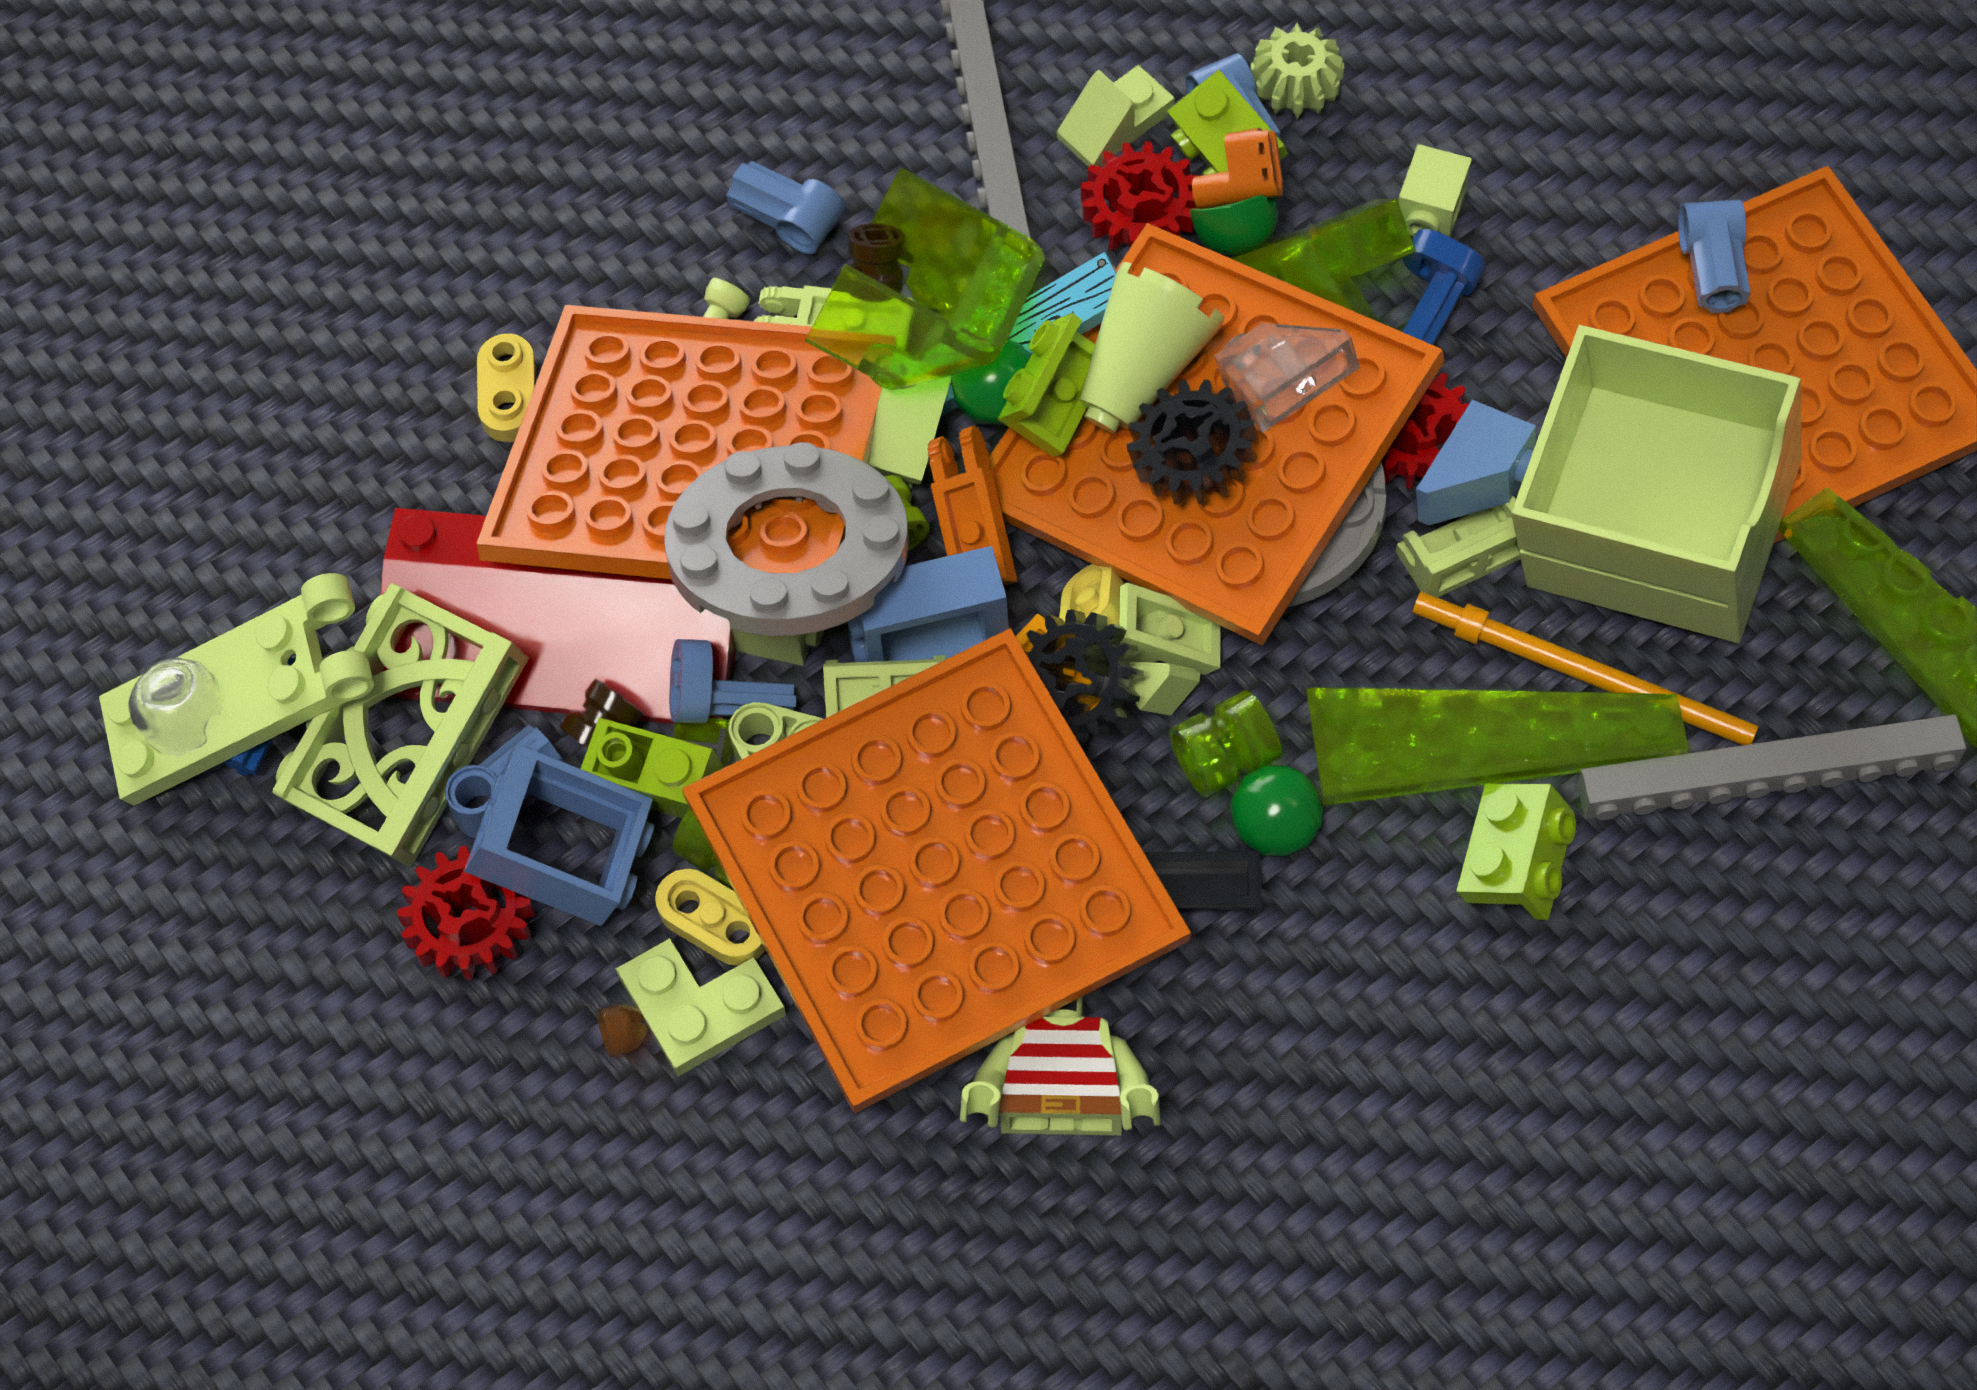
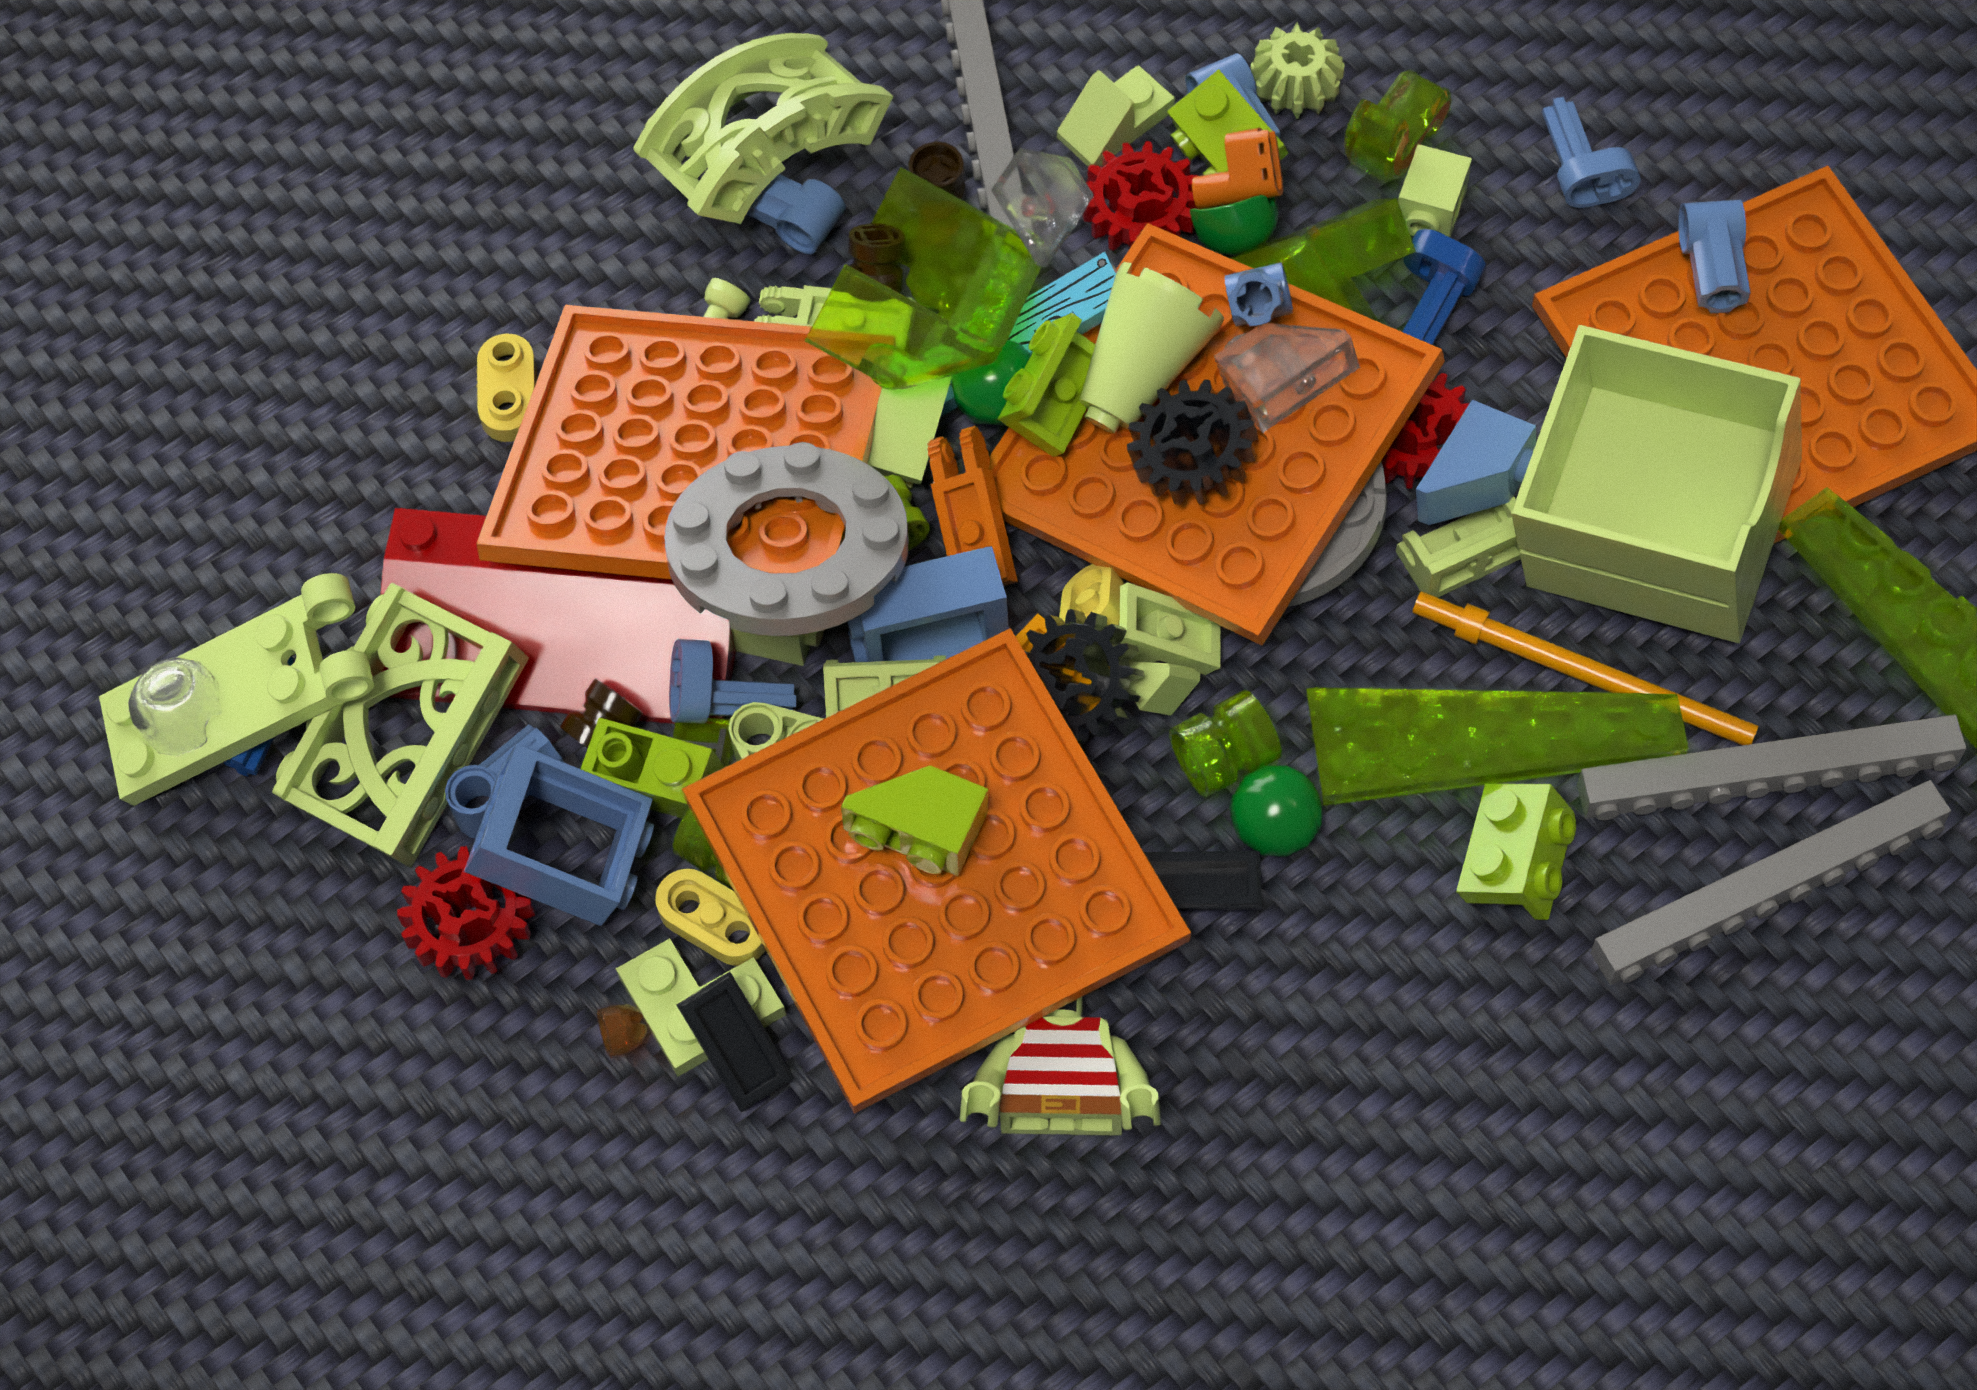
none -> yellowish green fence [633,33,893,224]
none -> black tile [676,971,794,1112]
none -> lime slope [841,765,988,876]
none -> dark brown wheel [908,141,966,219]
none -> clear slope [991,148,1094,267]
none -> medium blue piece [1224,262,1293,327]
none -> clear neon green animal [1344,69,1452,182]
none -> medium blue piece [1542,97,1641,208]
none -> light grey piece [1591,780,1951,985]

